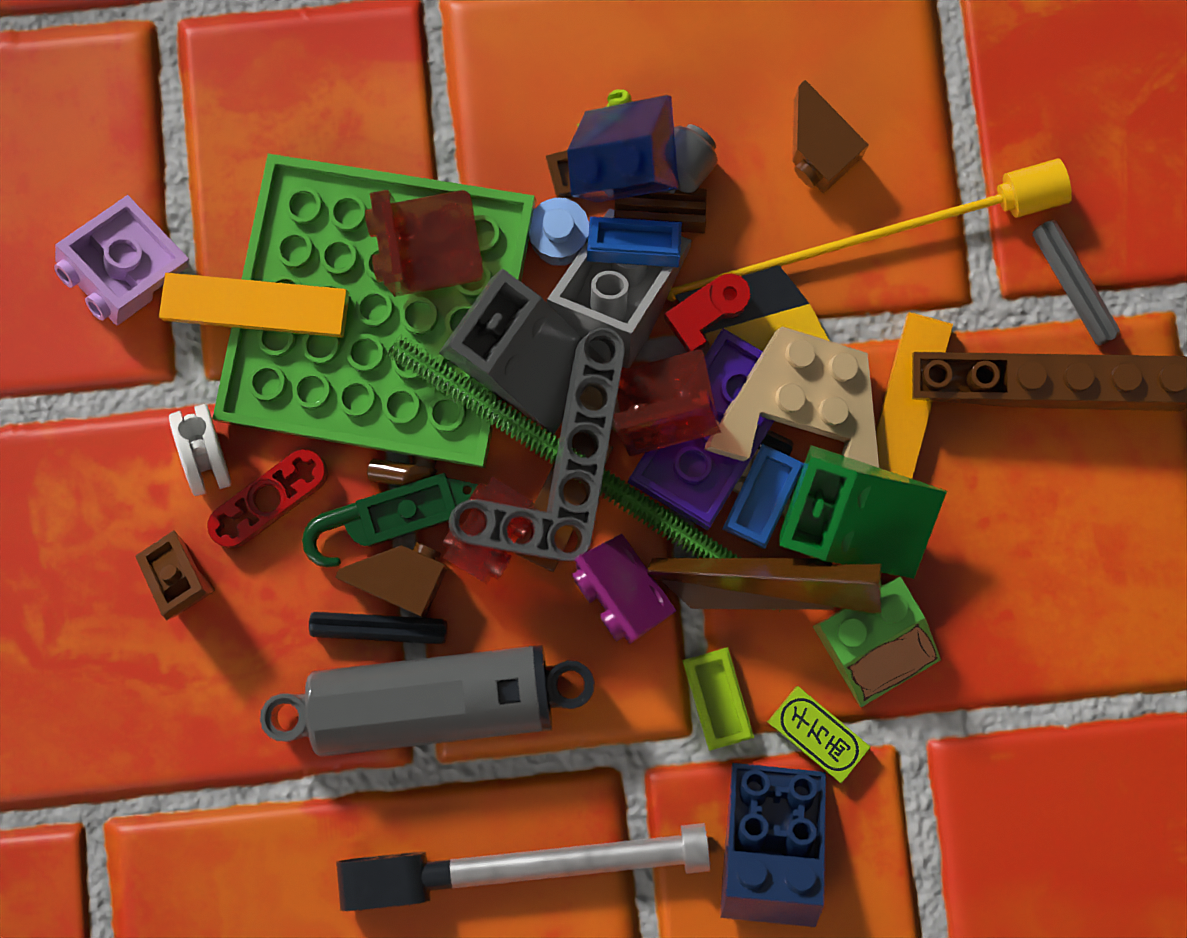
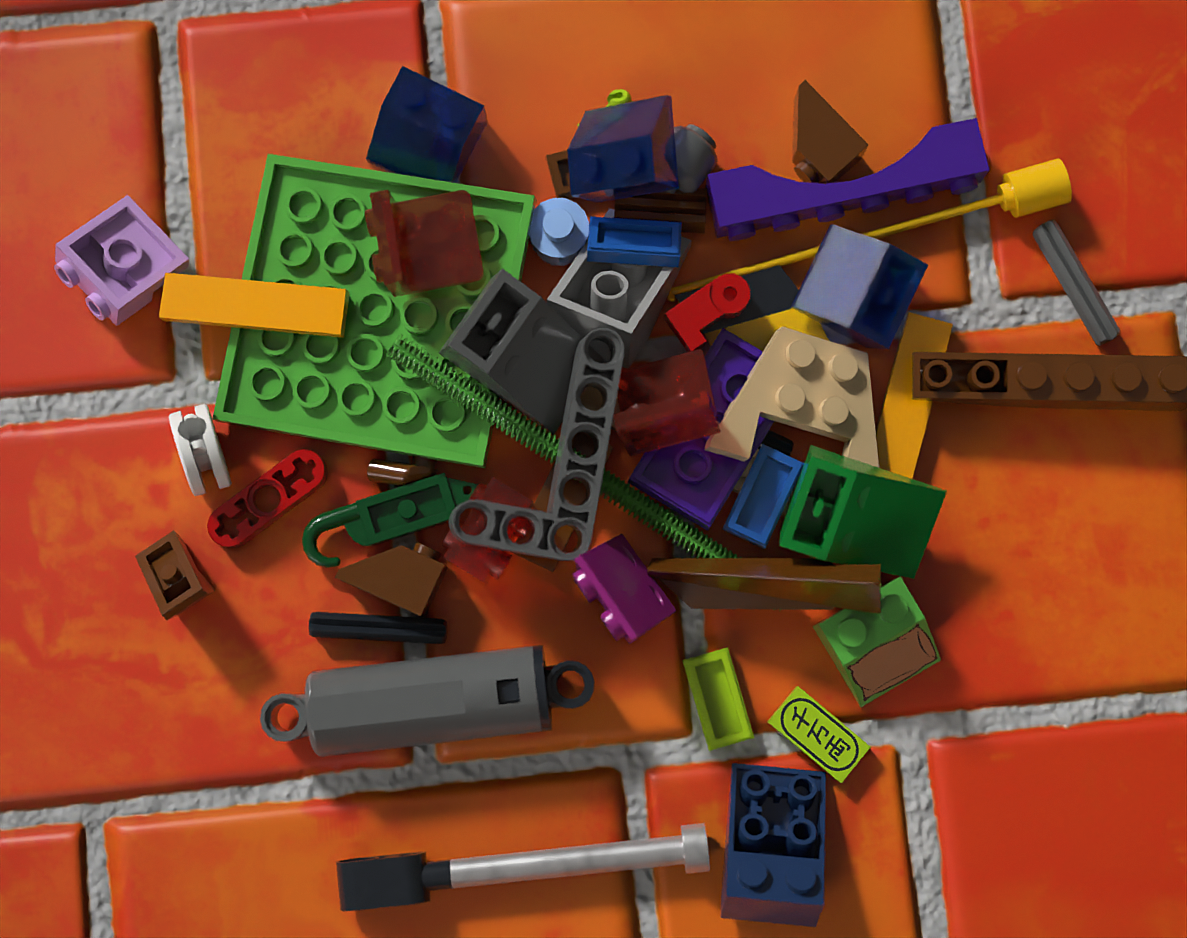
none -> clear blue slope [366,66,487,183]
none -> dark purple arch [705,118,989,241]
none -> clear blue slope [791,224,928,349]

